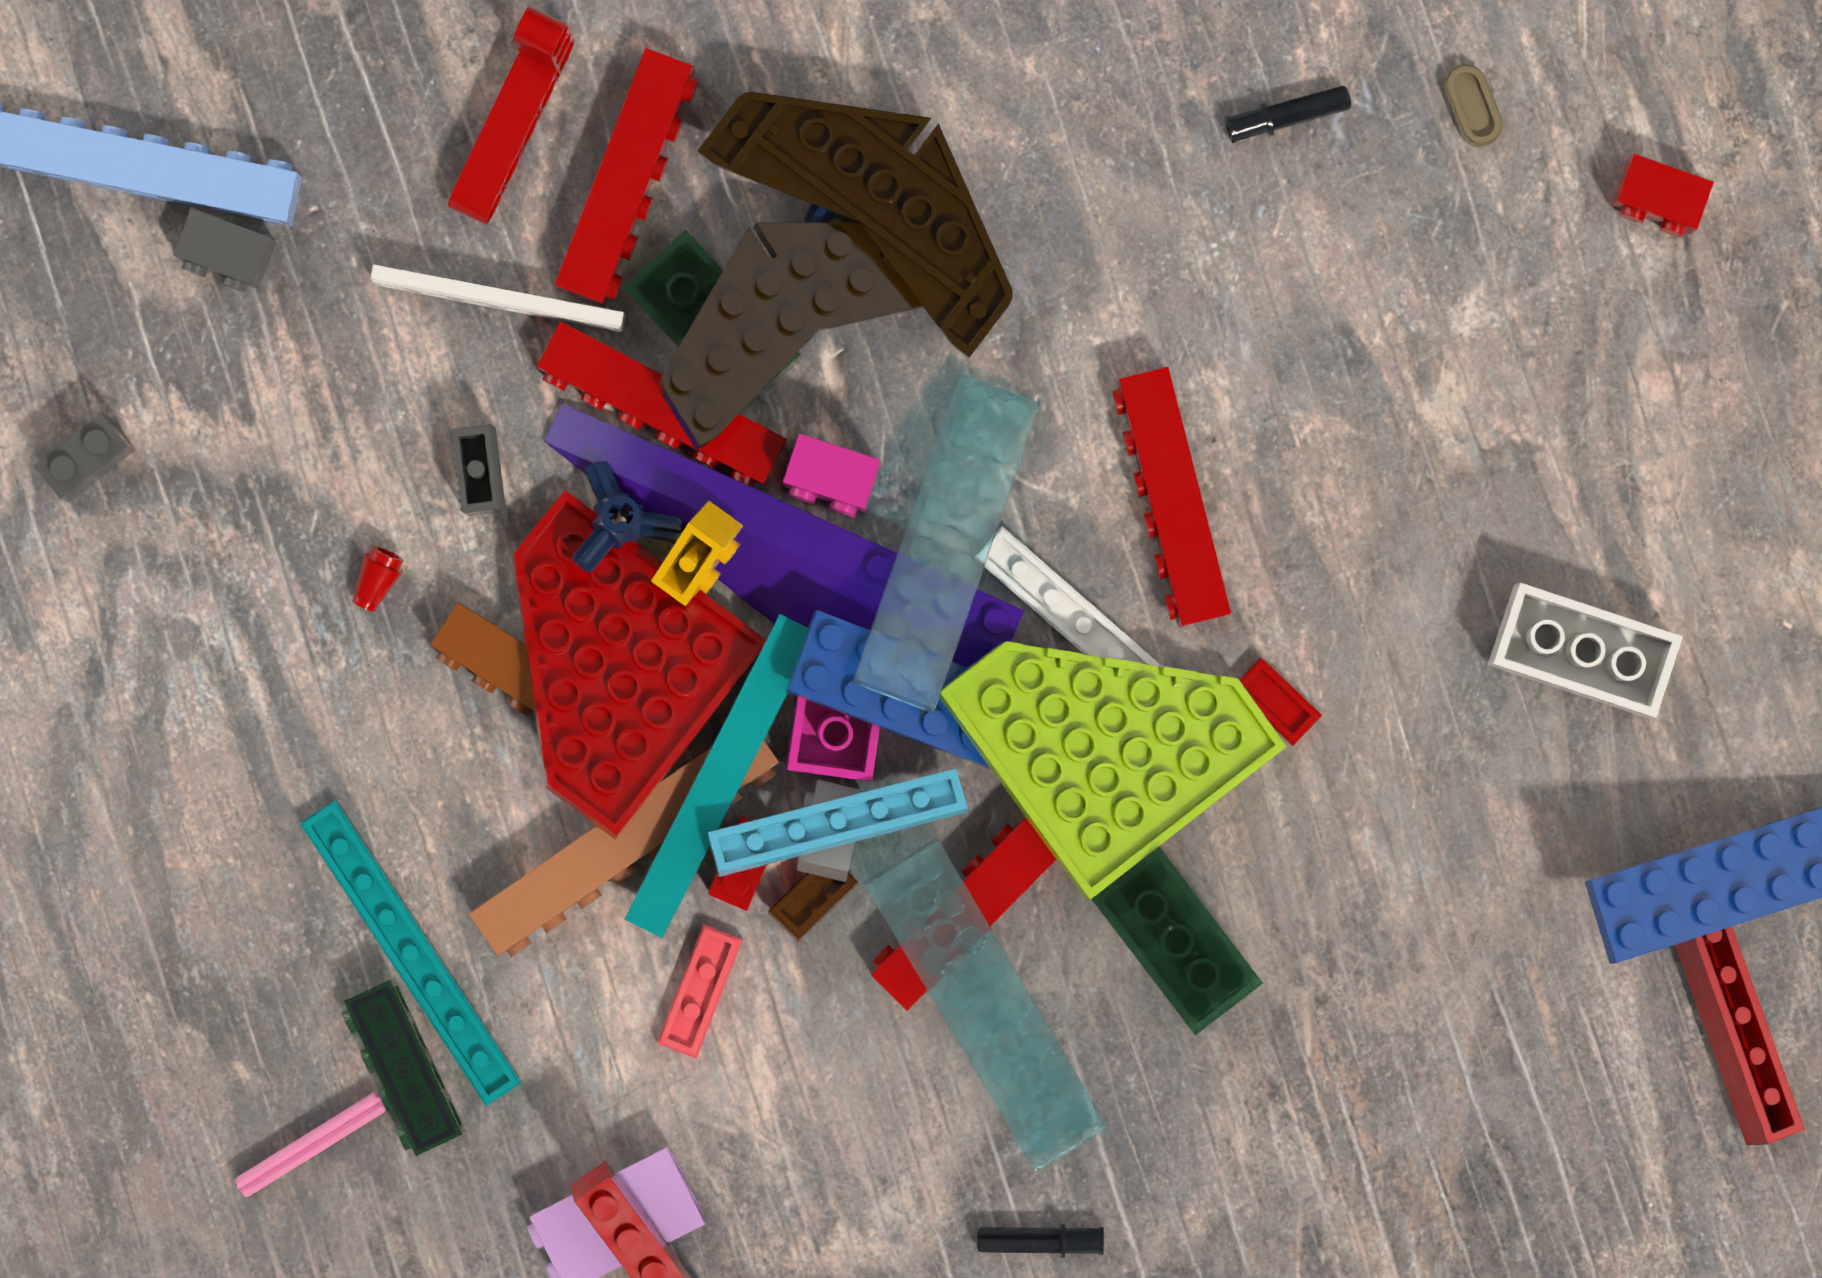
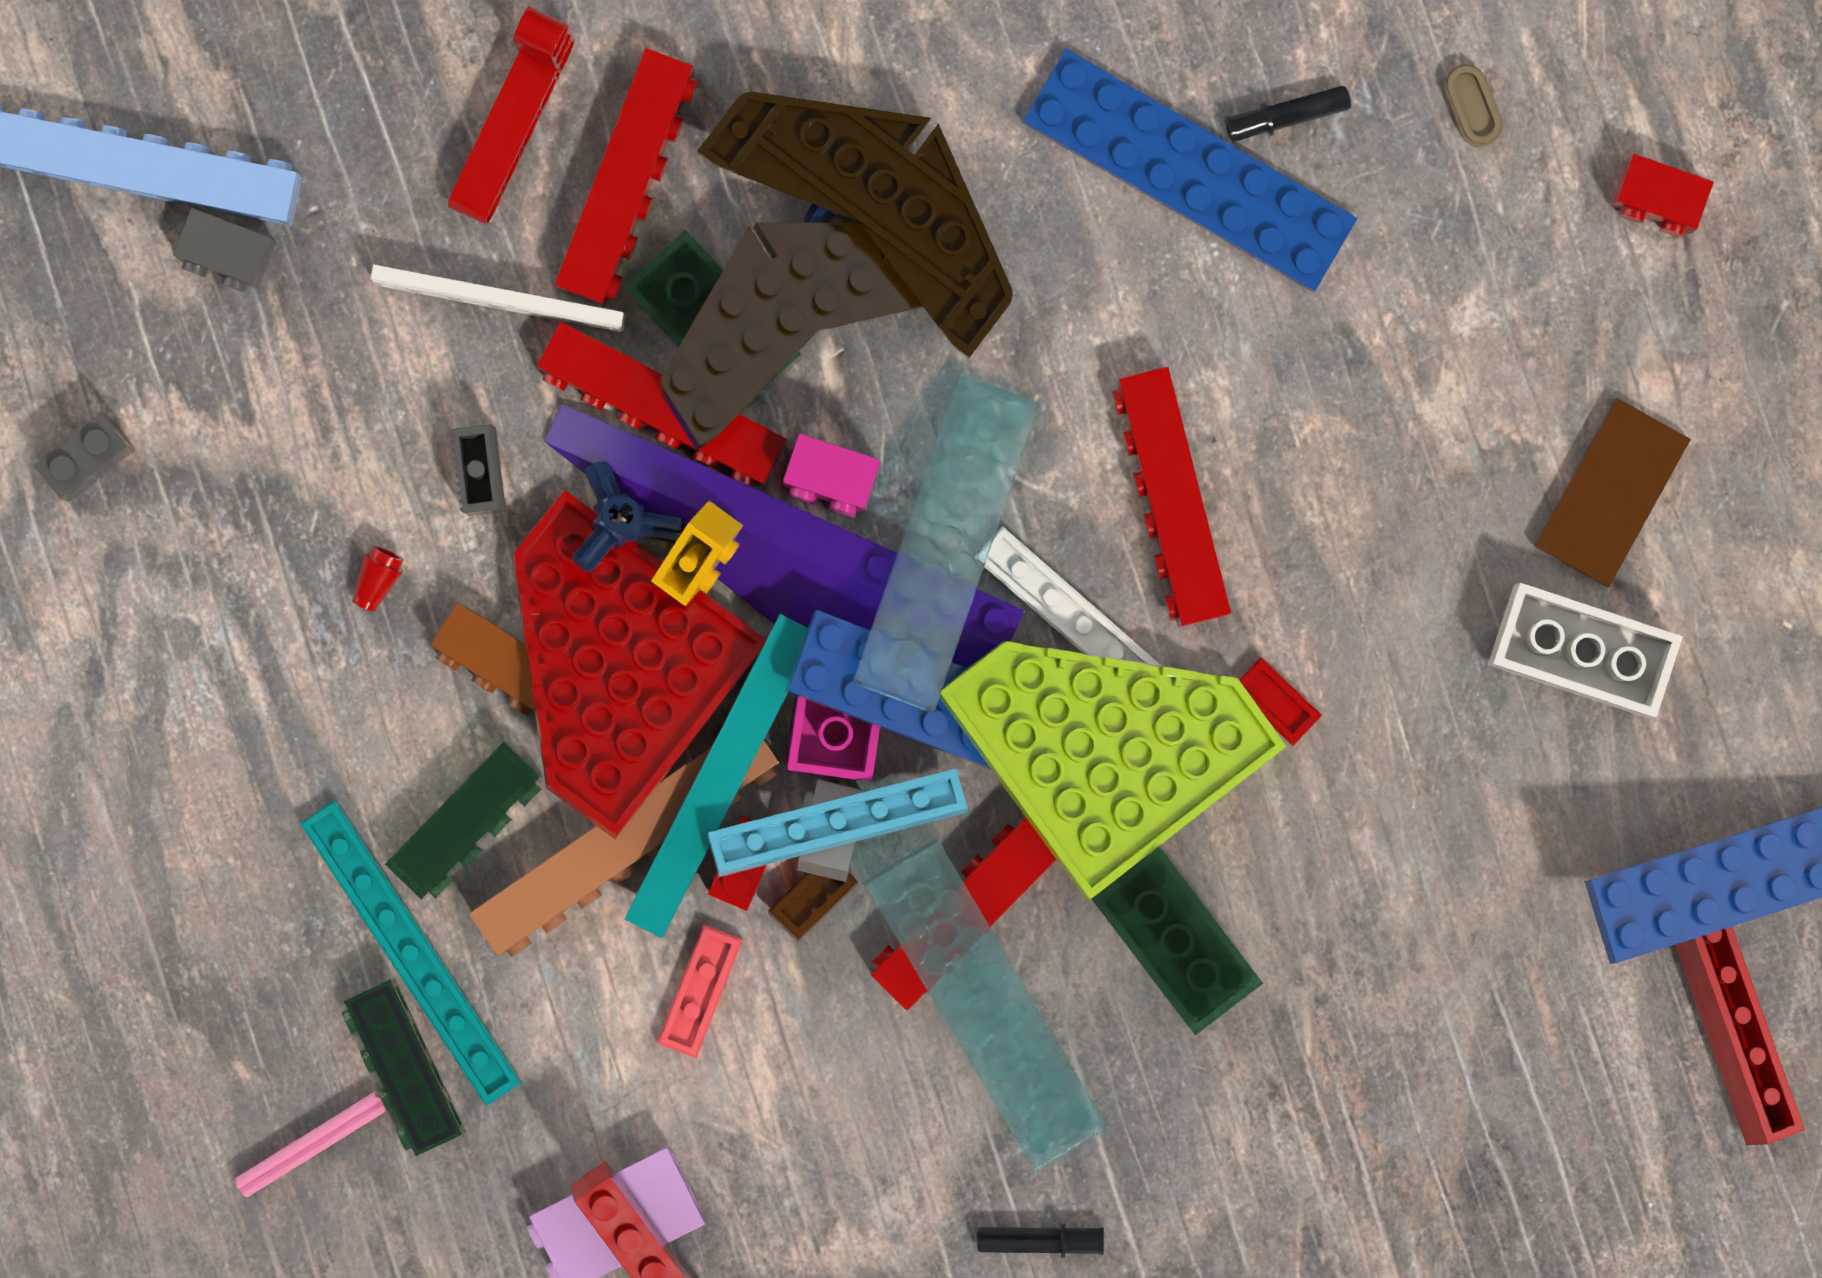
none -> clear green brick [385,741,543,900]
none -> blue plate [1023,49,1358,293]
none -> reddish brown tile [1533,398,1691,588]

